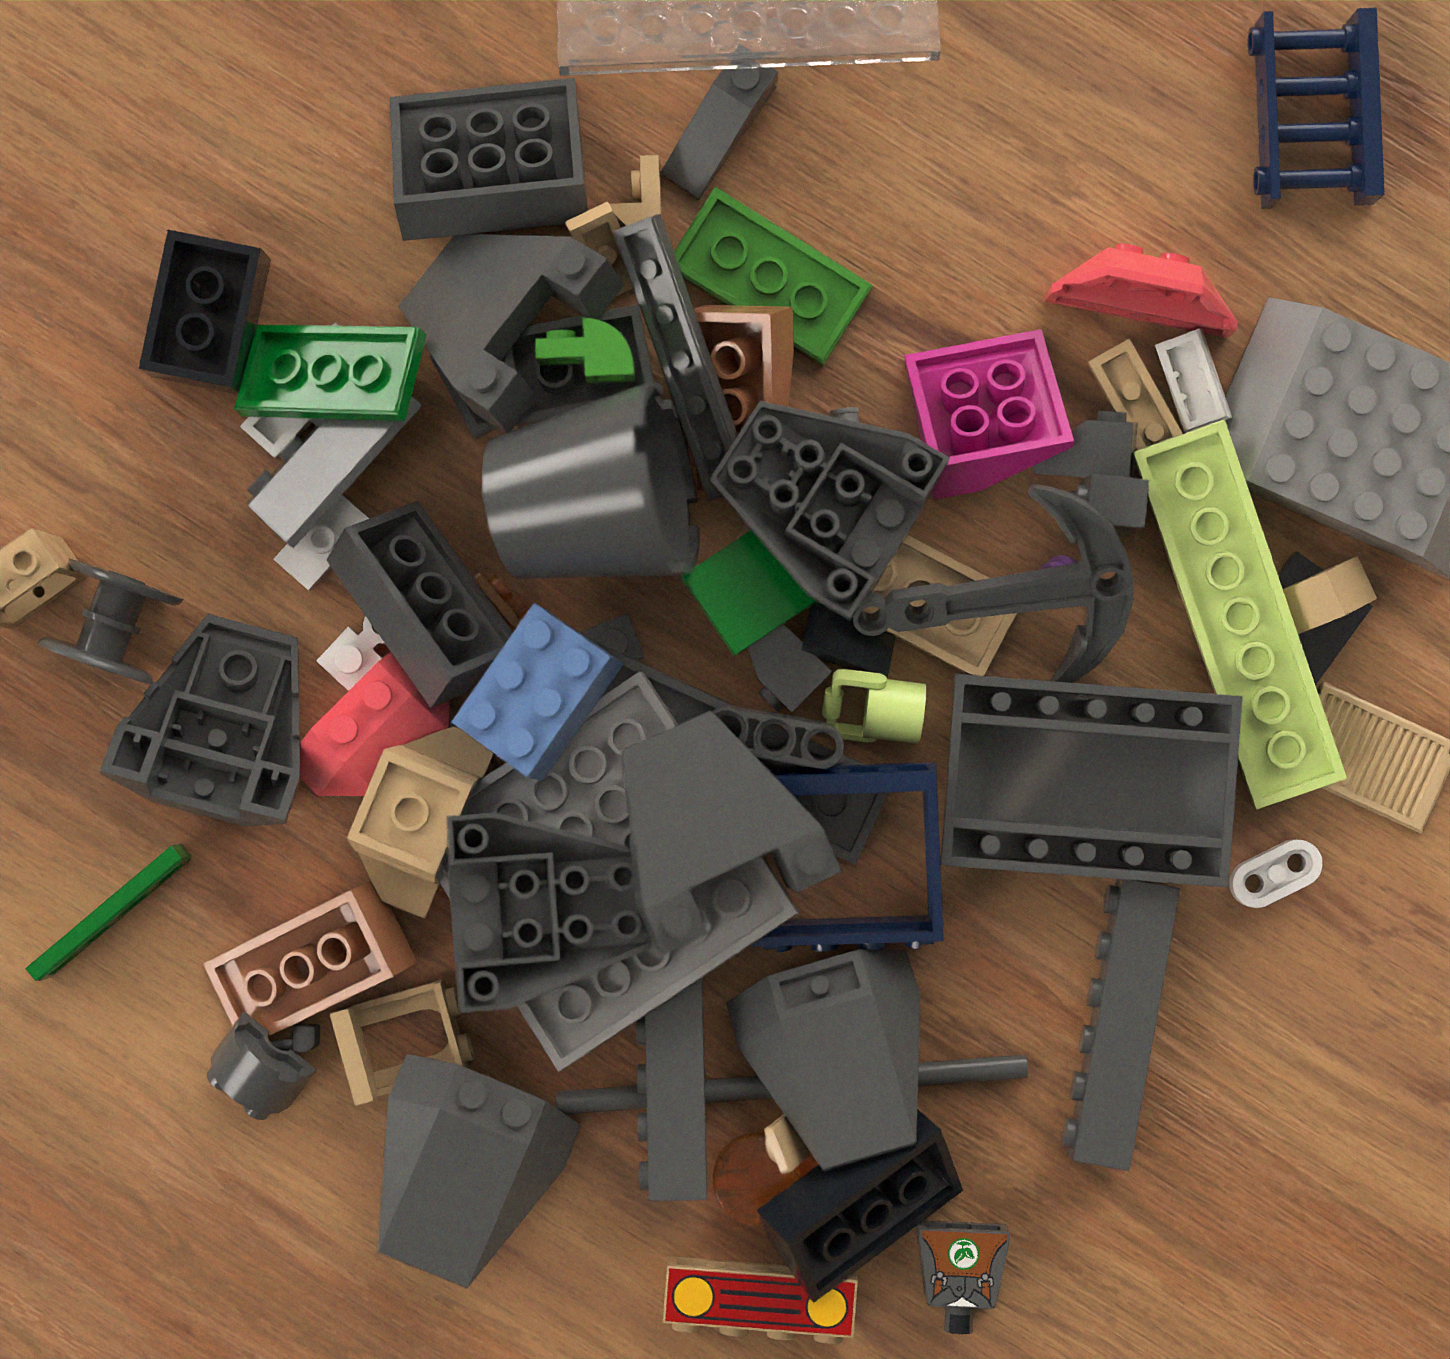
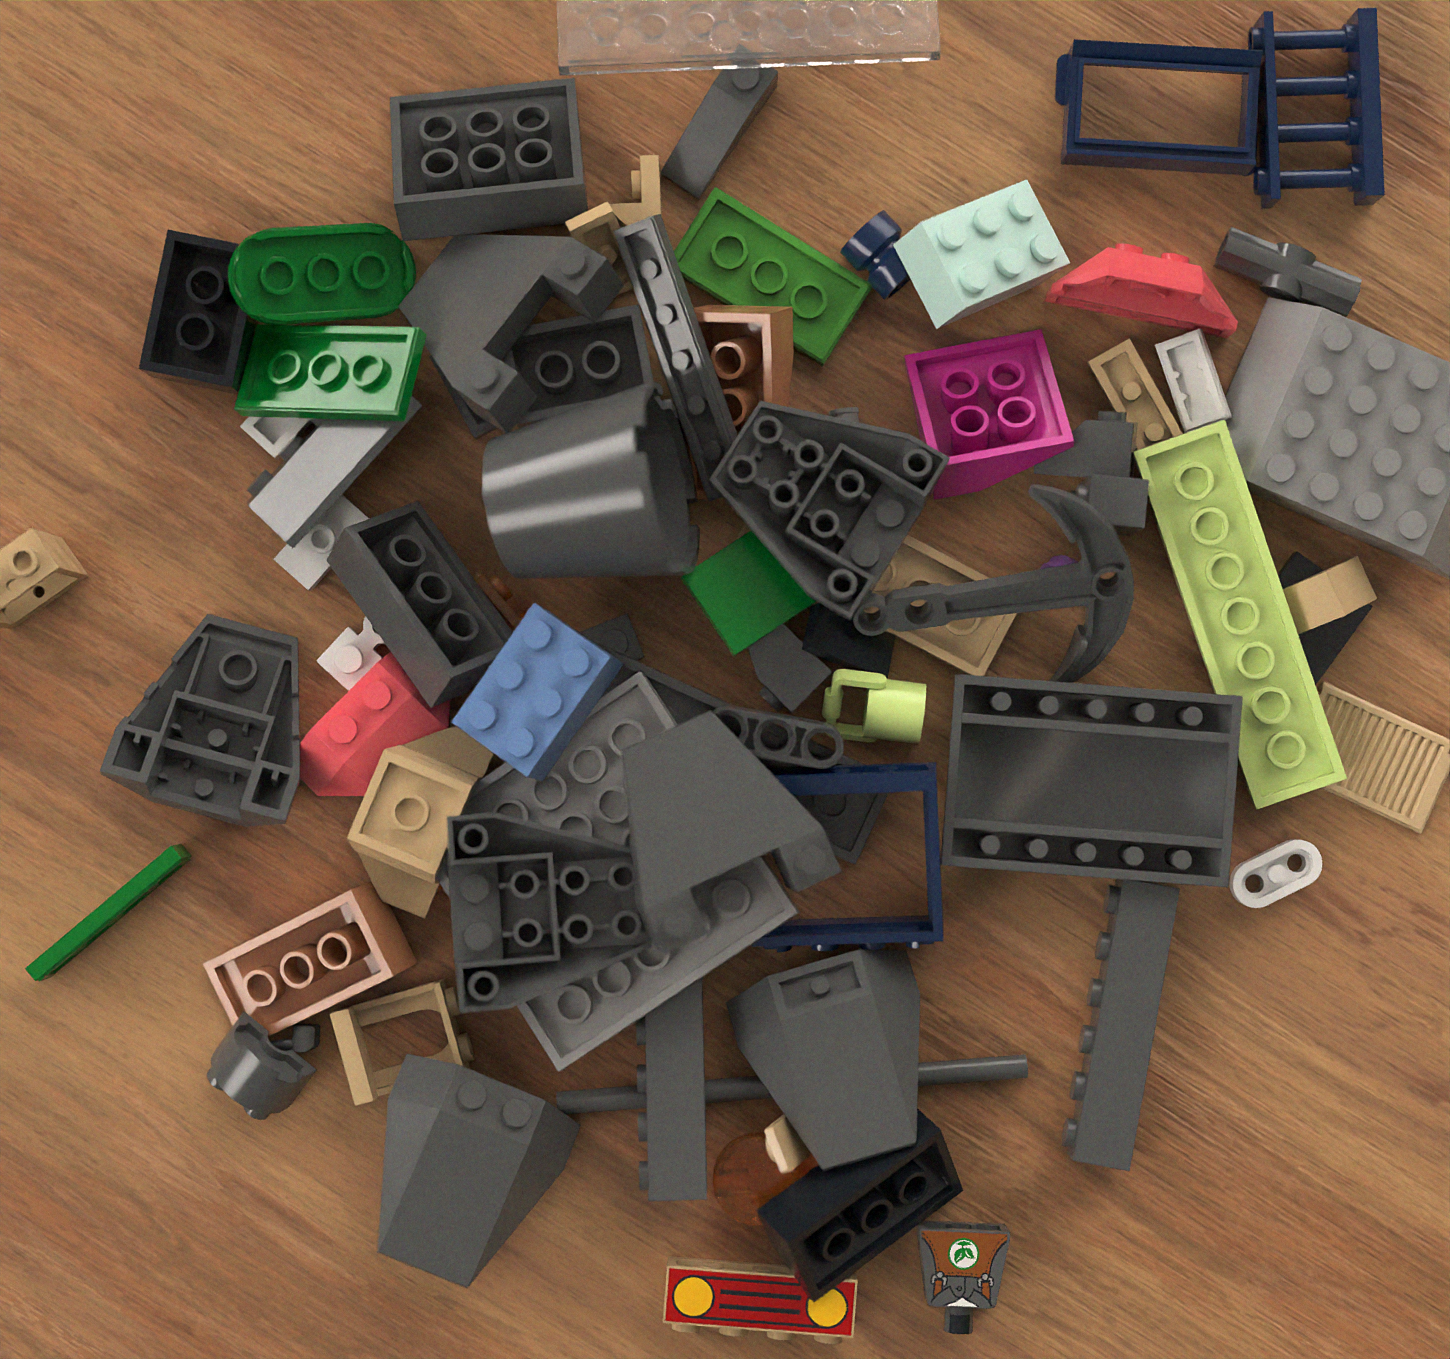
dark grey piece [37,558,184,684] -> none
bright green brick [535,318,635,383] -> none
none -> green tile [228,223,416,325]
none -> dark blue wheel [840,210,911,300]
none -> light aqua brick [893,179,1070,329]
none -> dark blue piece [1055,39,1263,176]
none -> dark grey piece [1214,227,1362,317]

